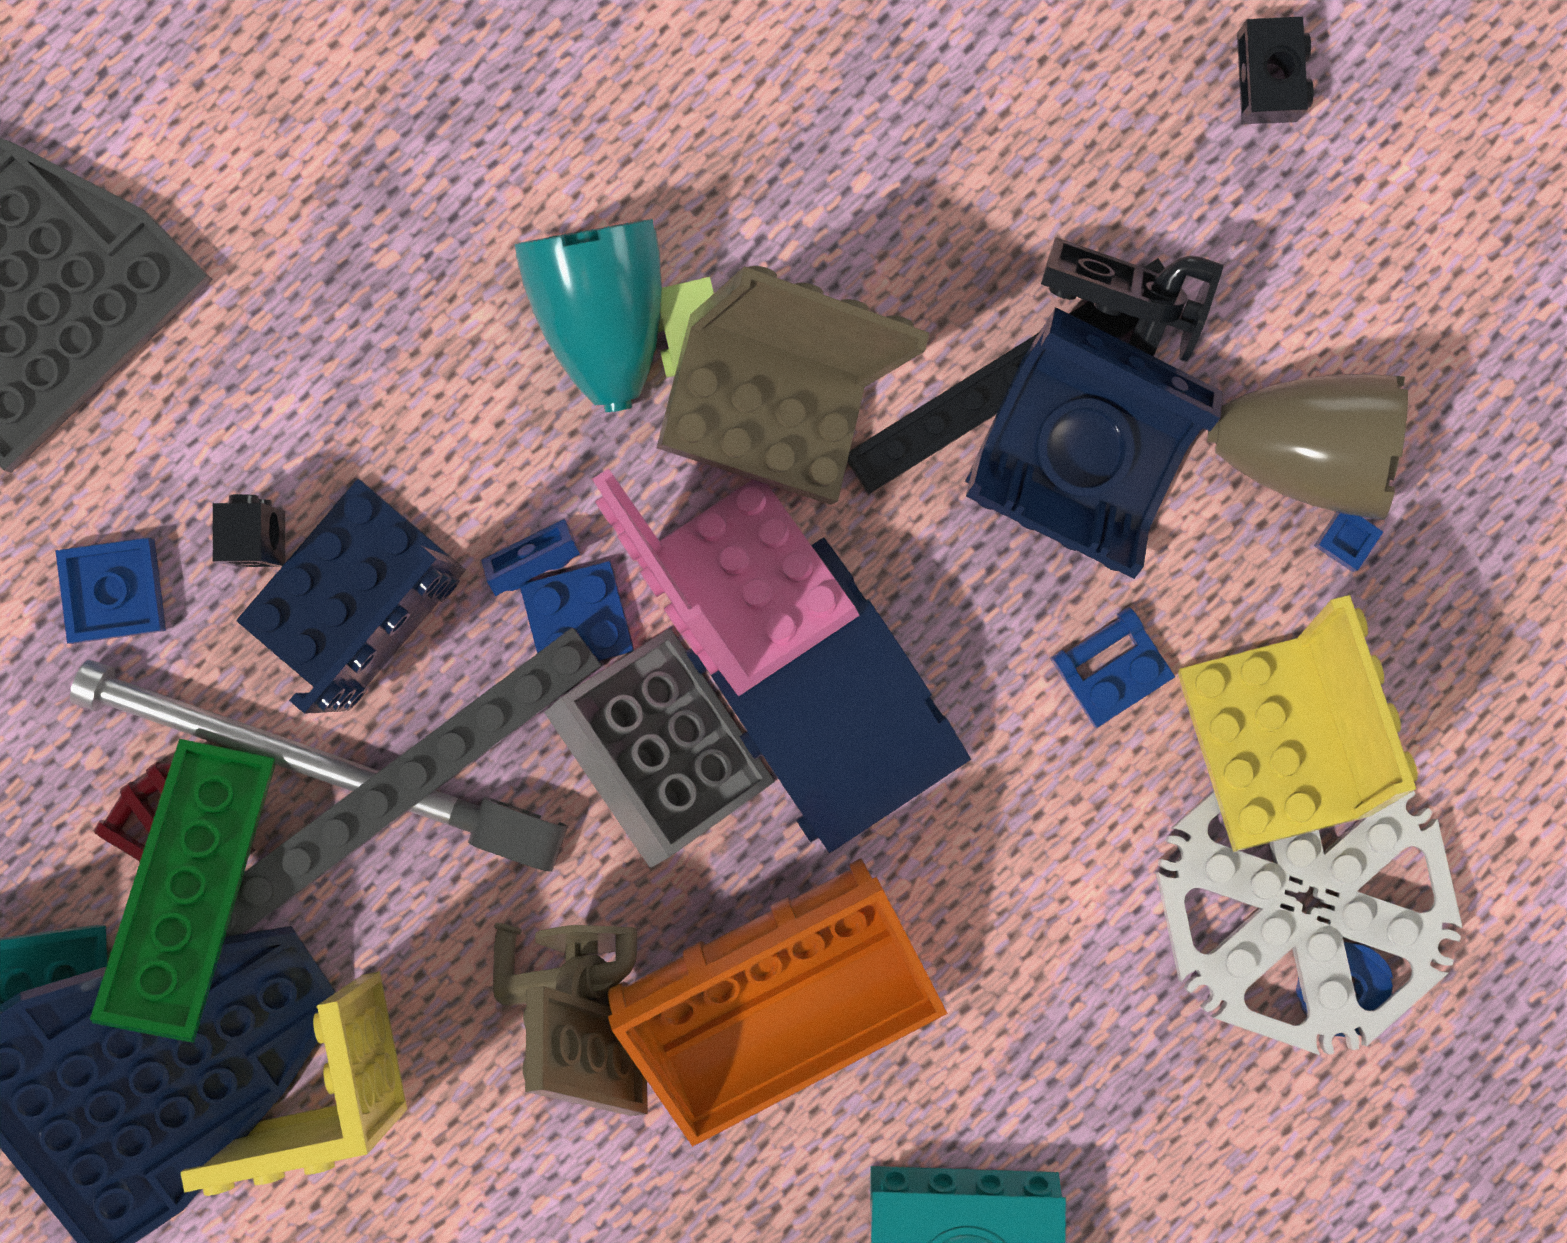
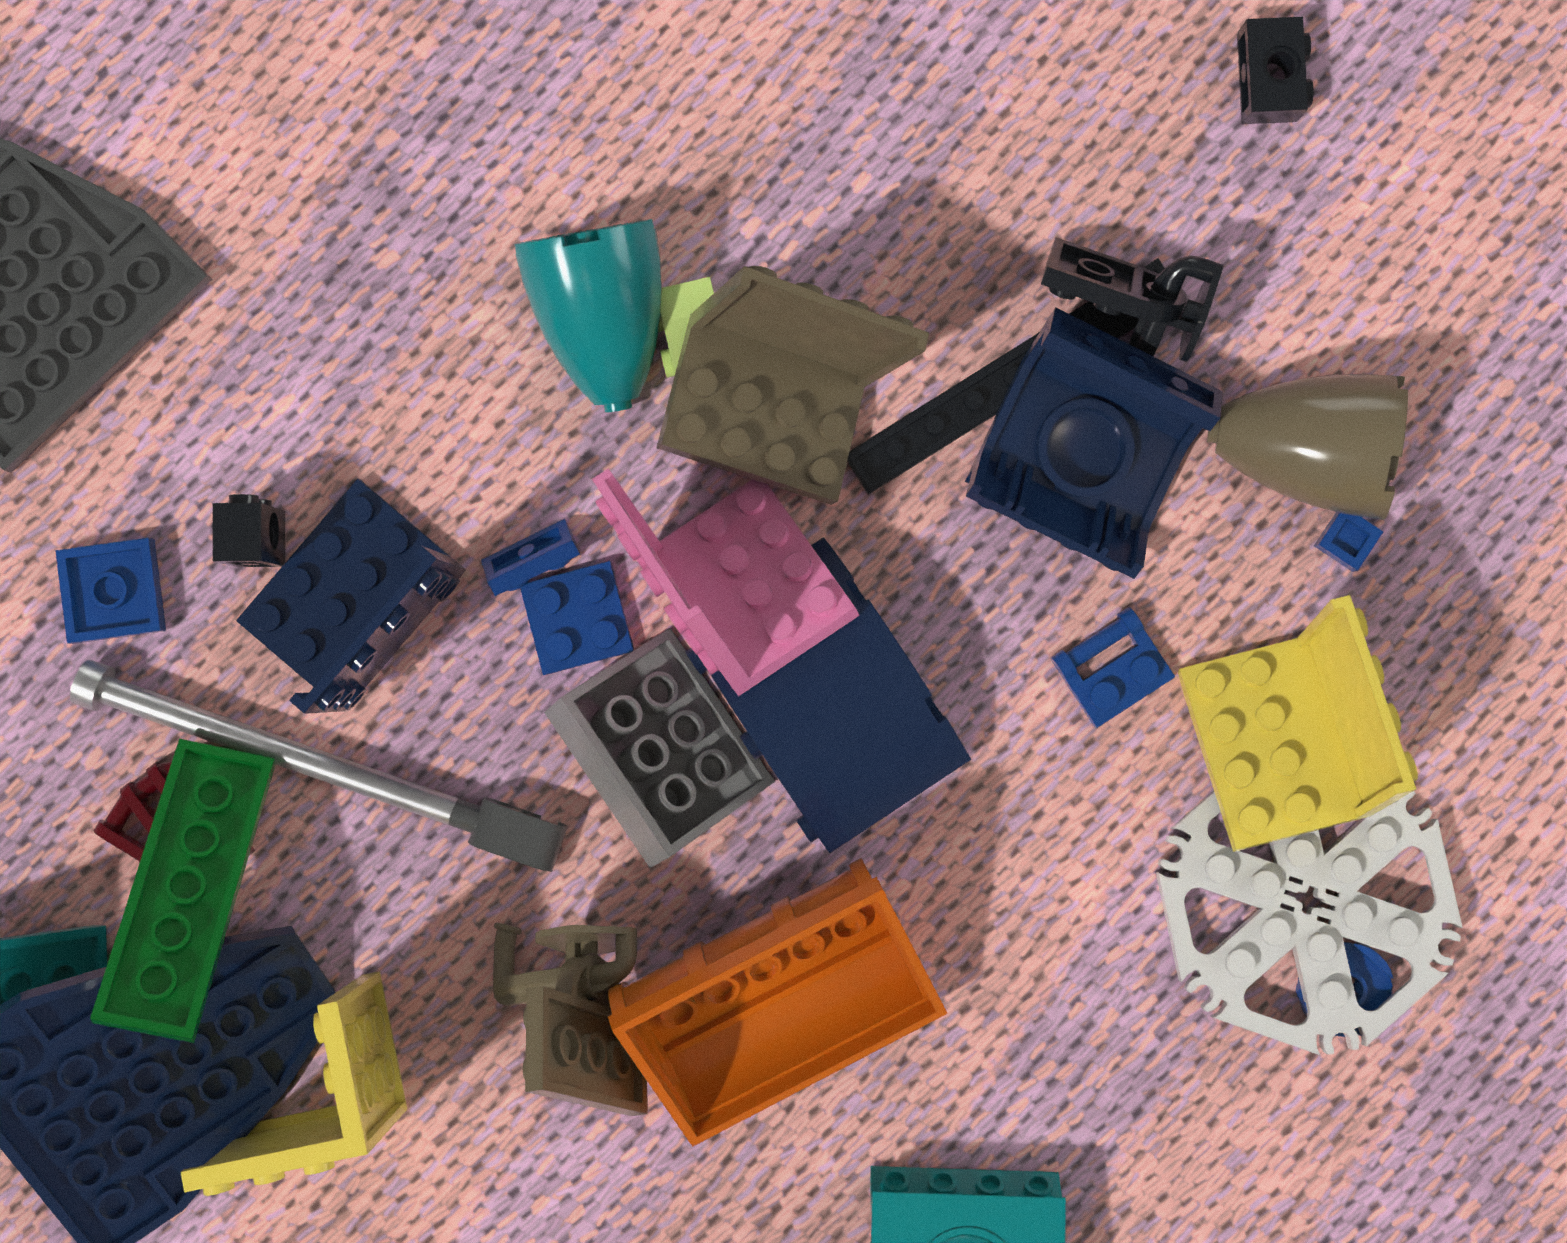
dark grey plate [225,627,603,937] -> none

